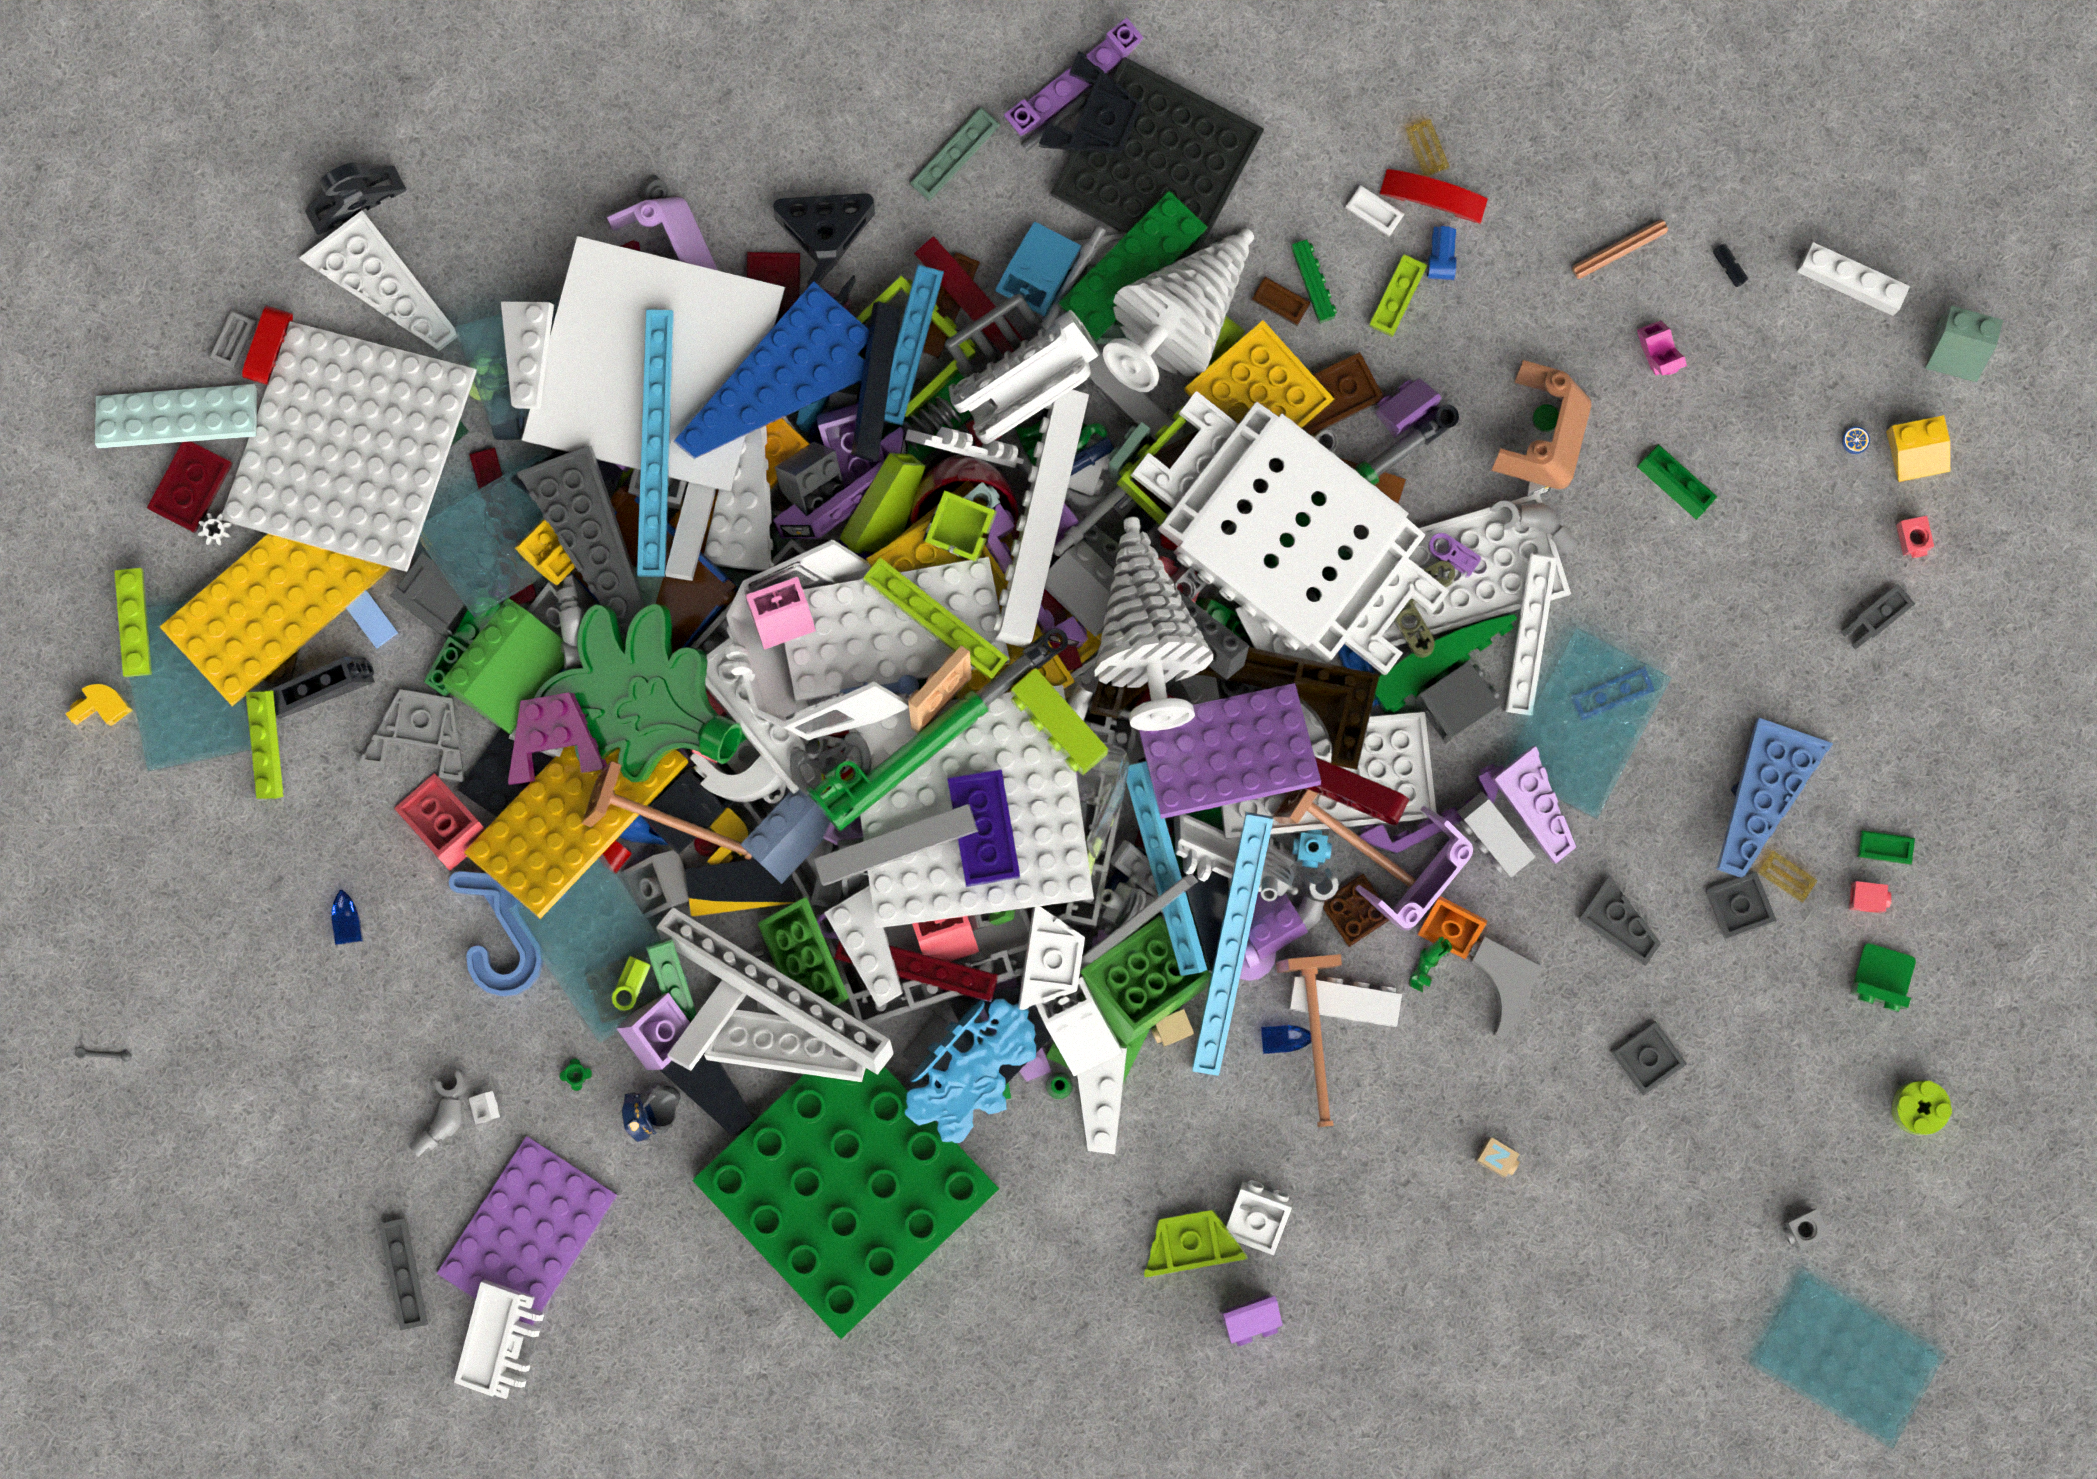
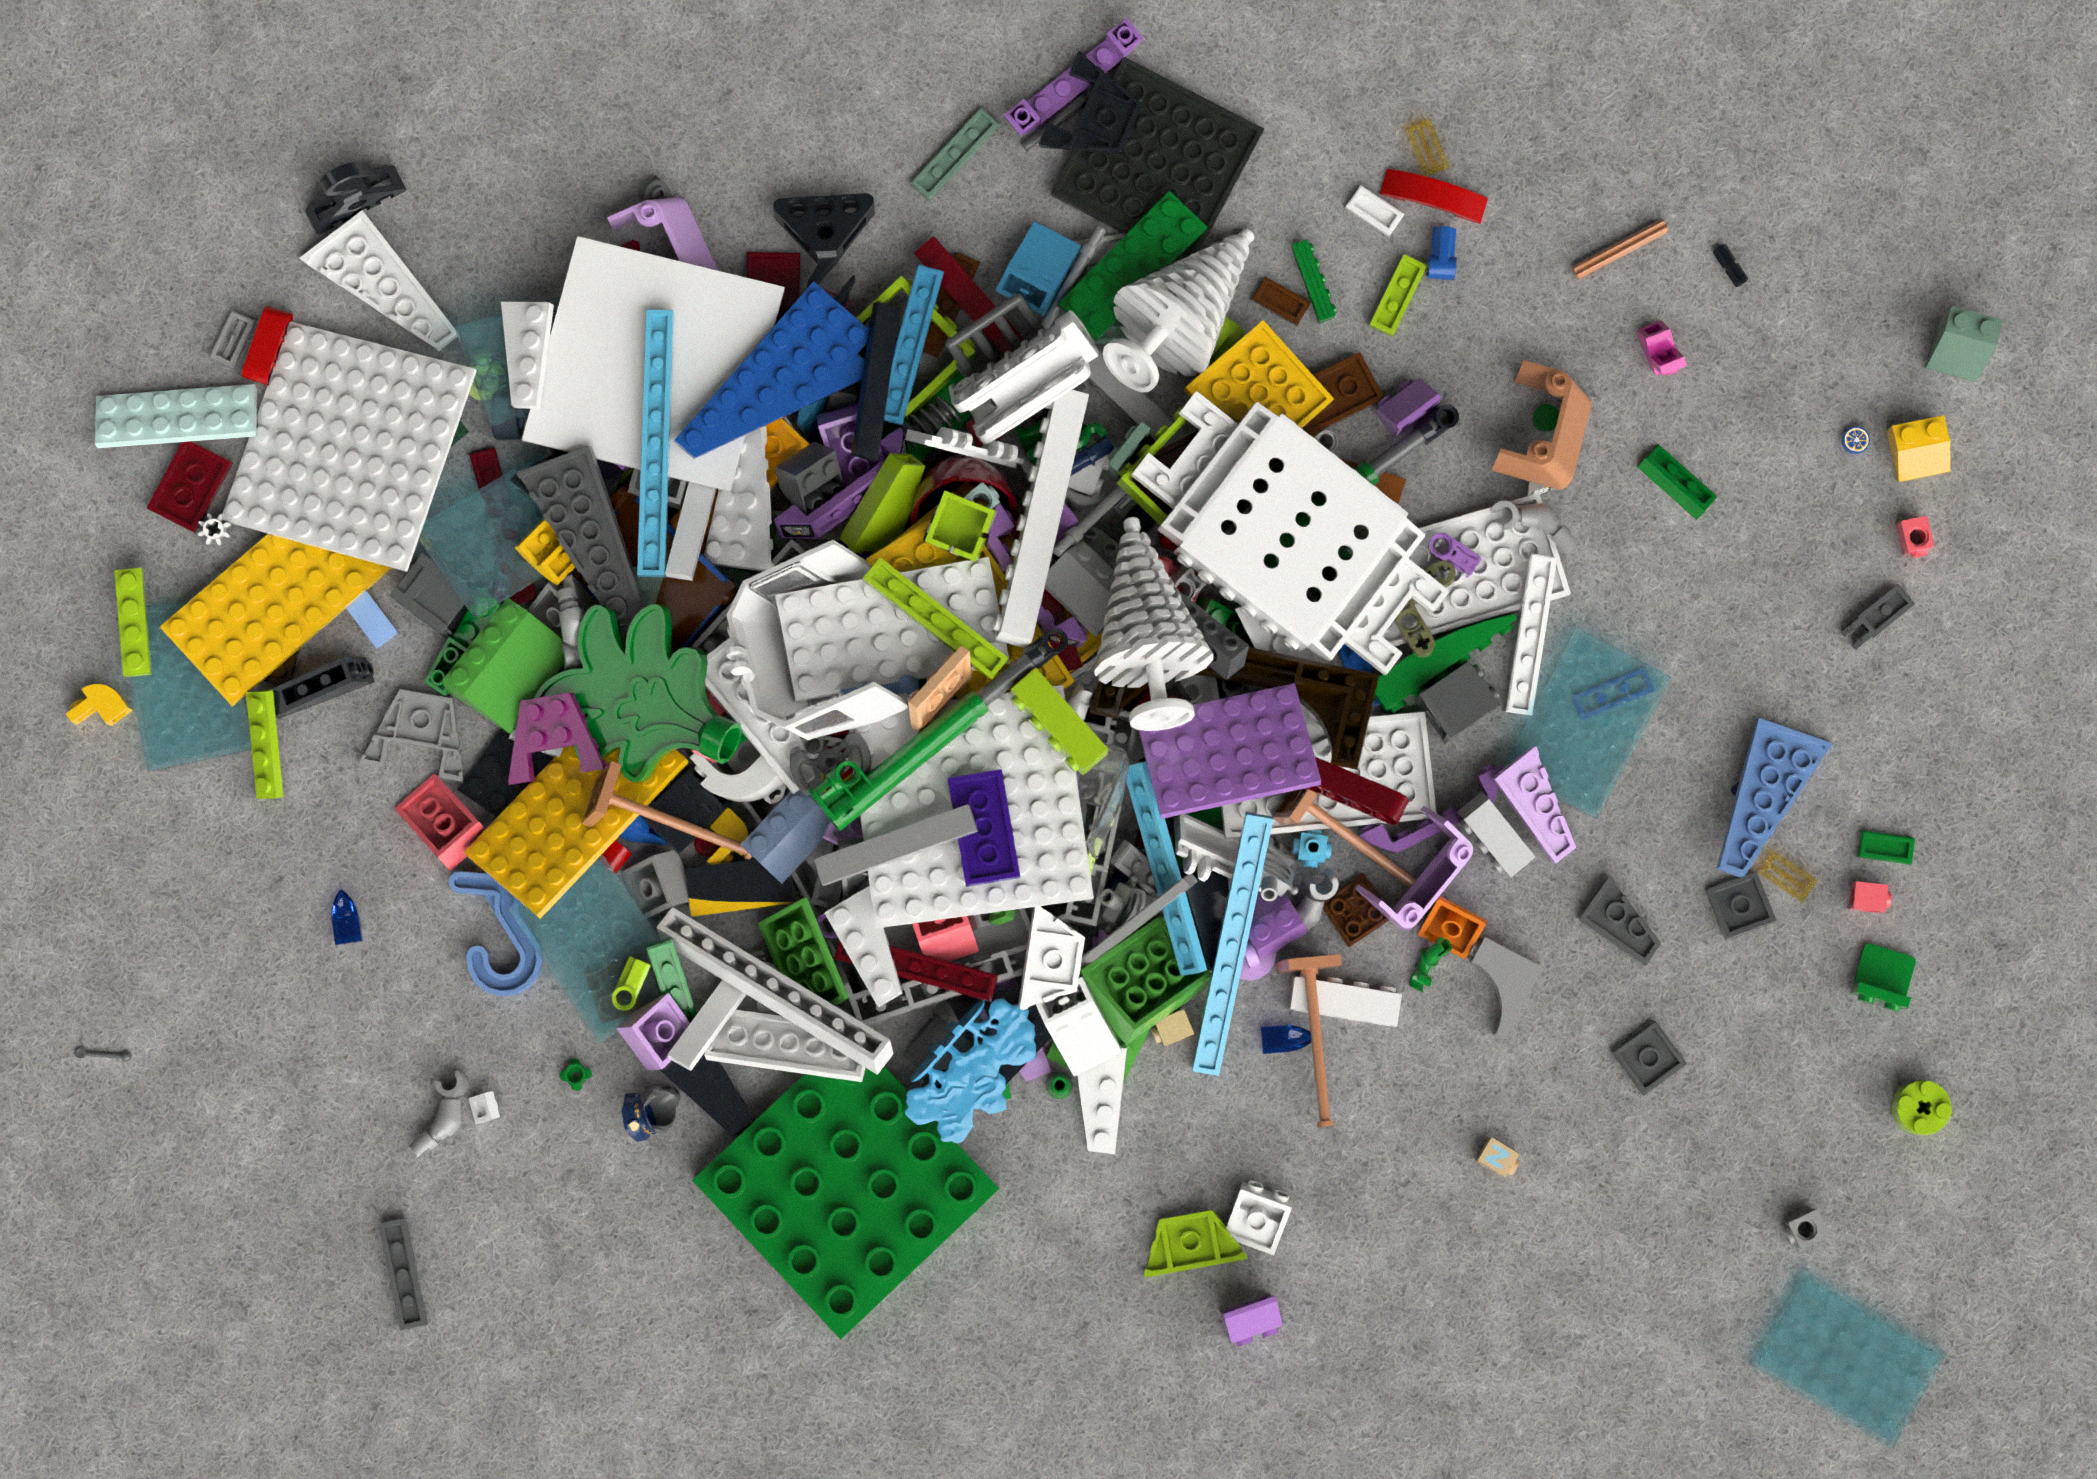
medium lavender plate [437,1136,617,1326] -> none
white hinge [454,1279,544,1399] -> none
bright pink slope [745,577,816,650] -> none
white brick [1797,242,1910,316] -> none

